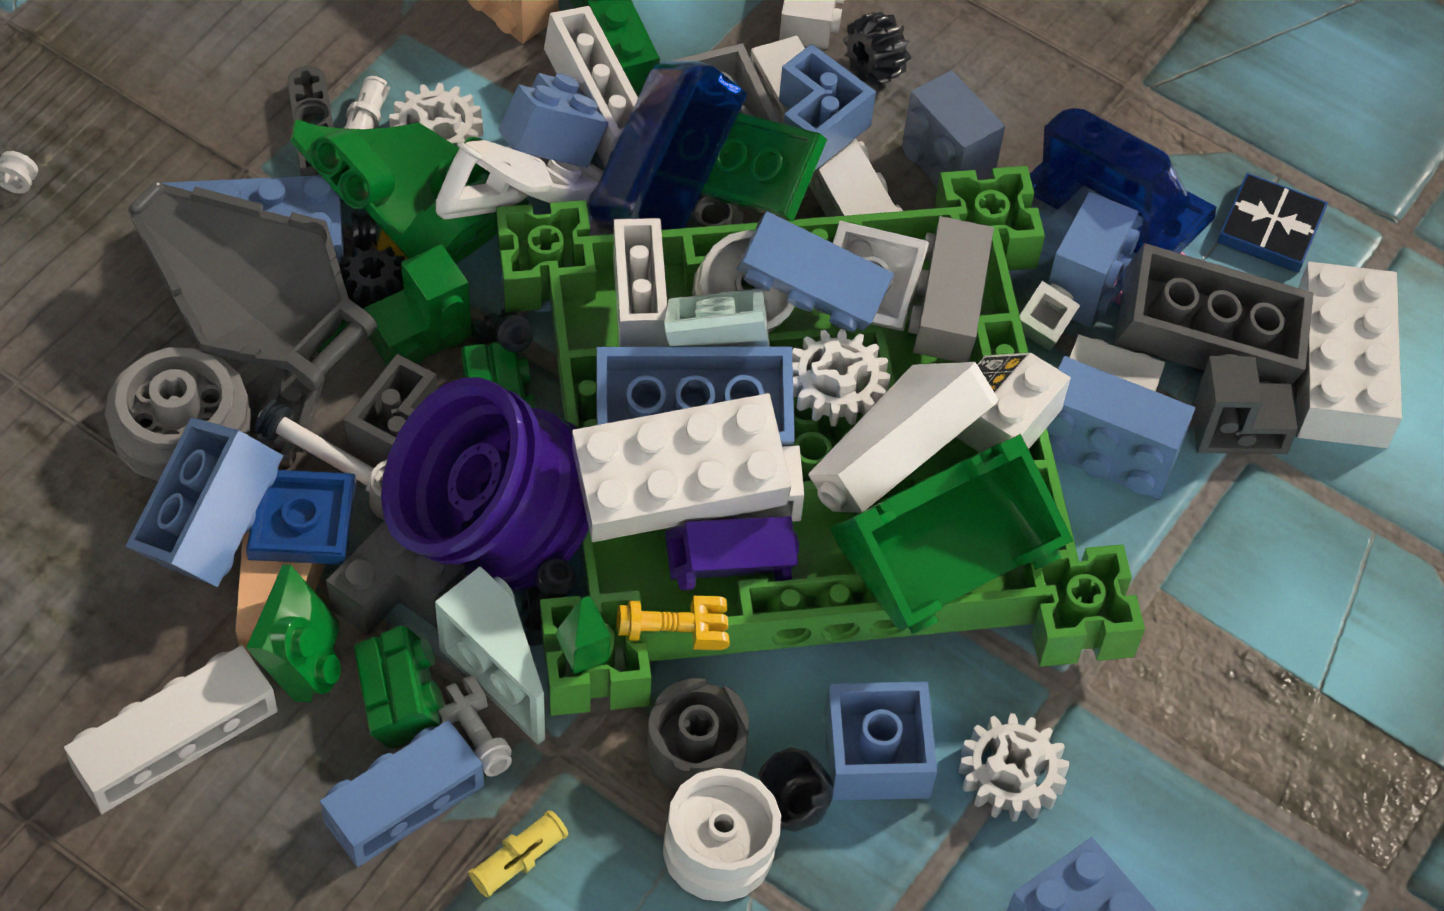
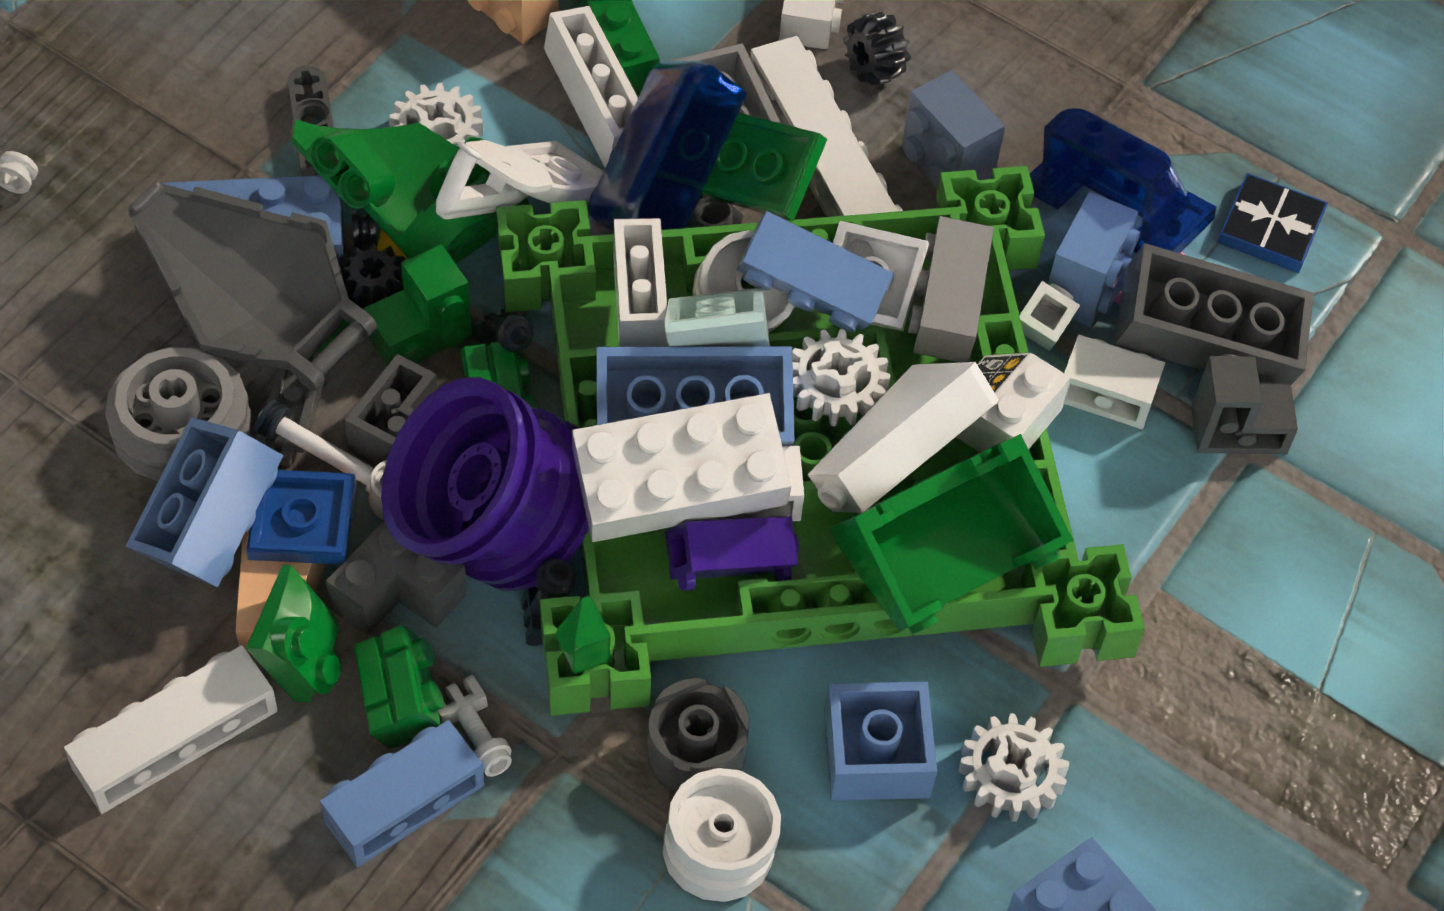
white pin [344,76,390,129] -> none
light aqua slope [435,567,545,745] -> none
light yellow pin [468,810,569,898] -> none
medium blue brick [498,73,609,168] -> none
yellow hinge [616,596,730,650] -> none
black hair [758,747,833,832] -> none
medium blue brick [779,44,876,170] -> none
medium blue brick [1047,356,1196,500] -> none
white brick [1297,261,1402,449] -> none

